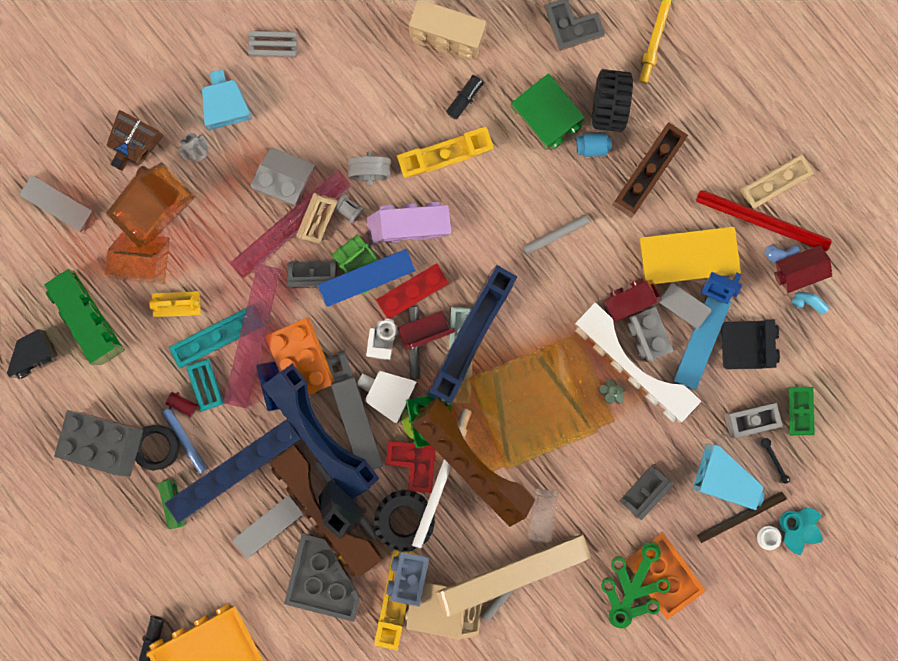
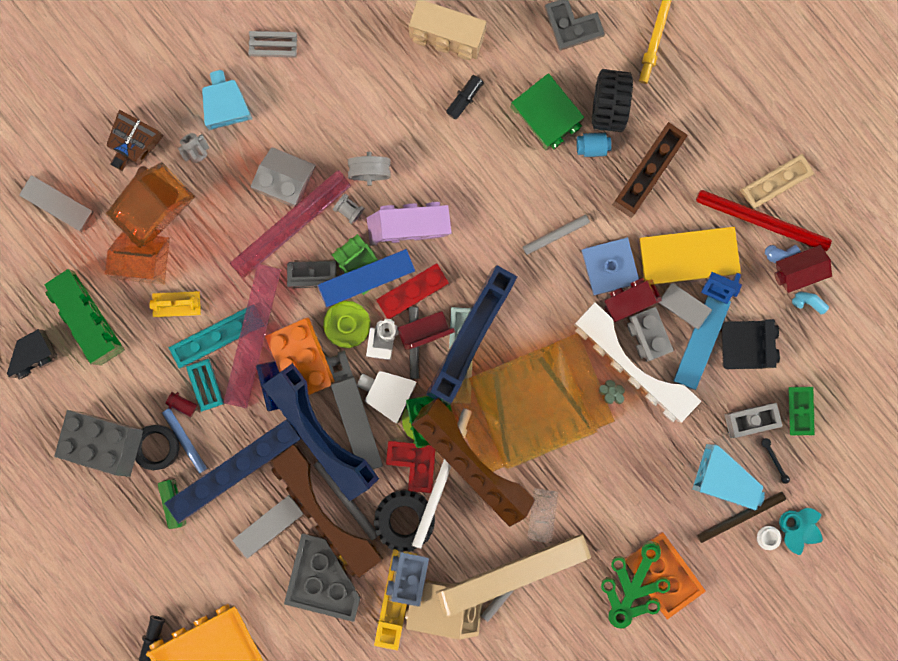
tan tile [297,193,338,244] -> none
black slope [318,480,366,539] -> none
yellow slope [396,126,494,179] -> none
dark grey hinge [619,466,674,520] -> none
none -> lime tile [323,301,371,348]
none -> medium blue plate [581,237,639,296]

